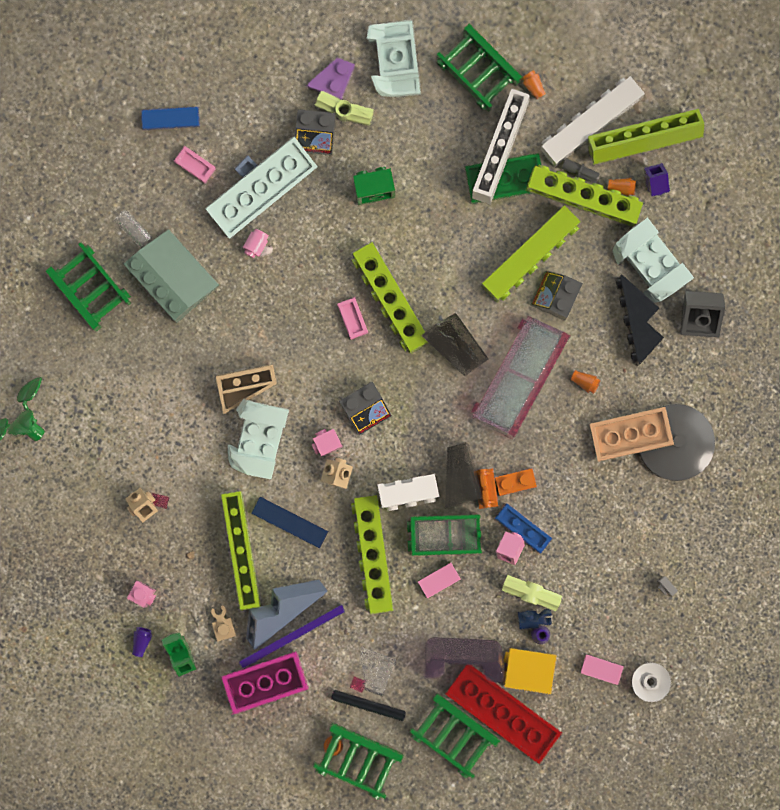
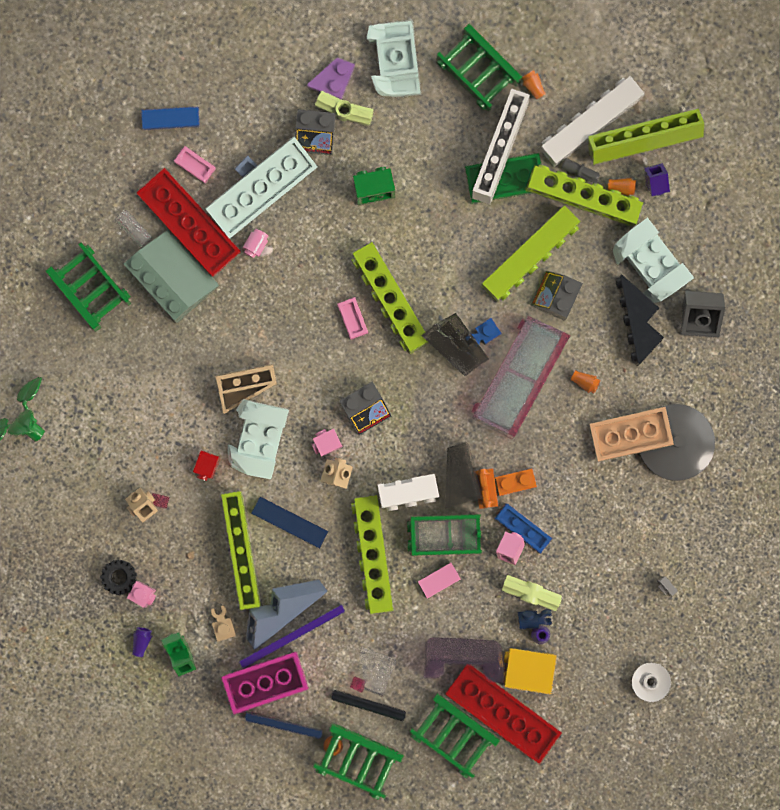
bright pink tile [580,654,624,685] -> none
none -> black tyre [100,560,137,595]
none -> red plate [136,168,241,277]
none -> red brick [193,450,220,481]
none -> dark blue tile [245,712,323,739]
none -> blue plate [466,318,502,349]

